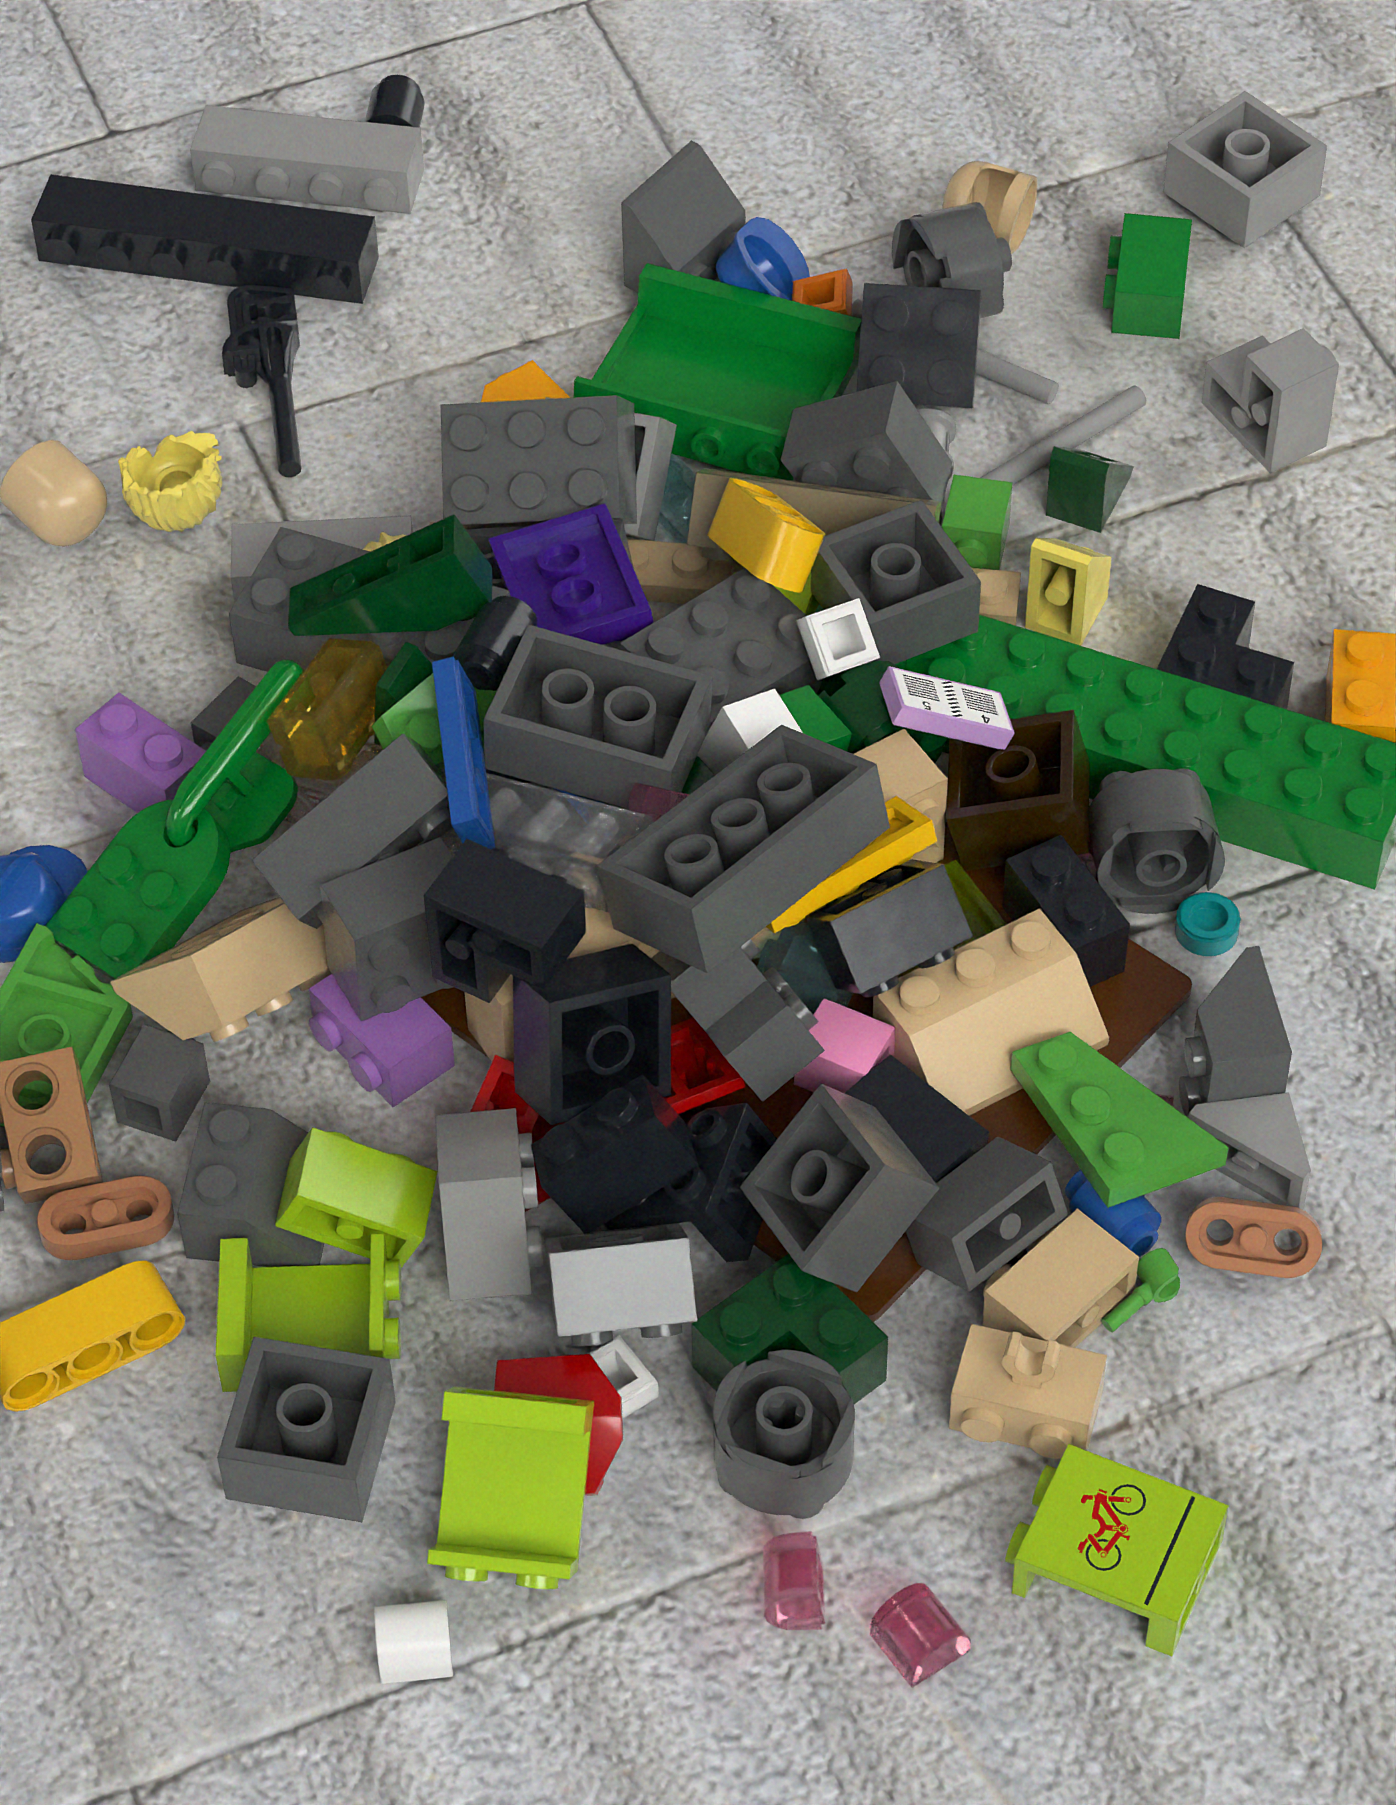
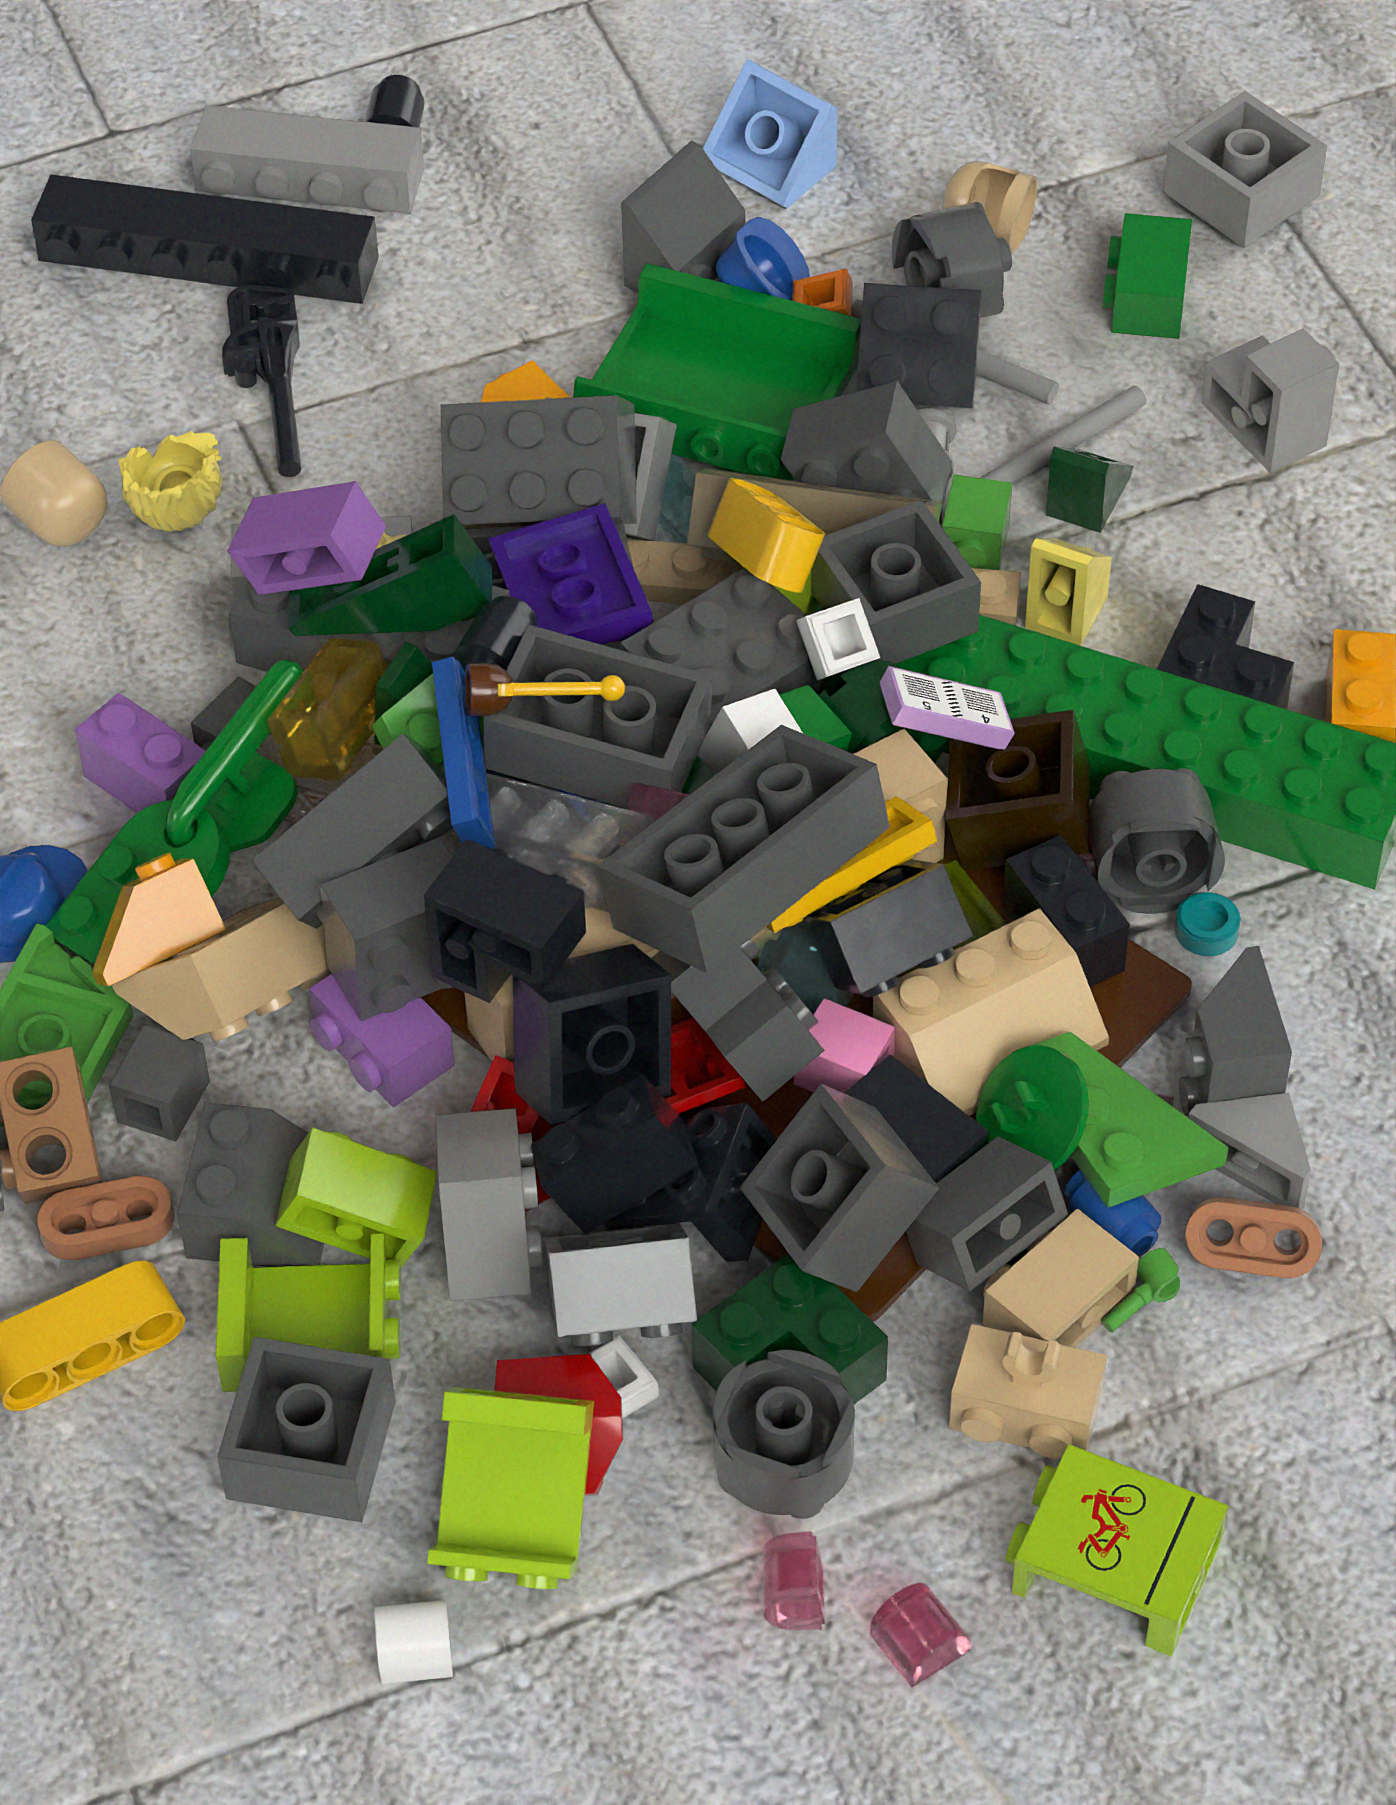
none -> light orange slope [92,852,226,986]
none -> medium lavender brick [227,481,386,595]
none -> hinge [465,663,625,716]
none -> light blue slope [703,59,838,208]
none -> green piece [976,1045,1089,1170]

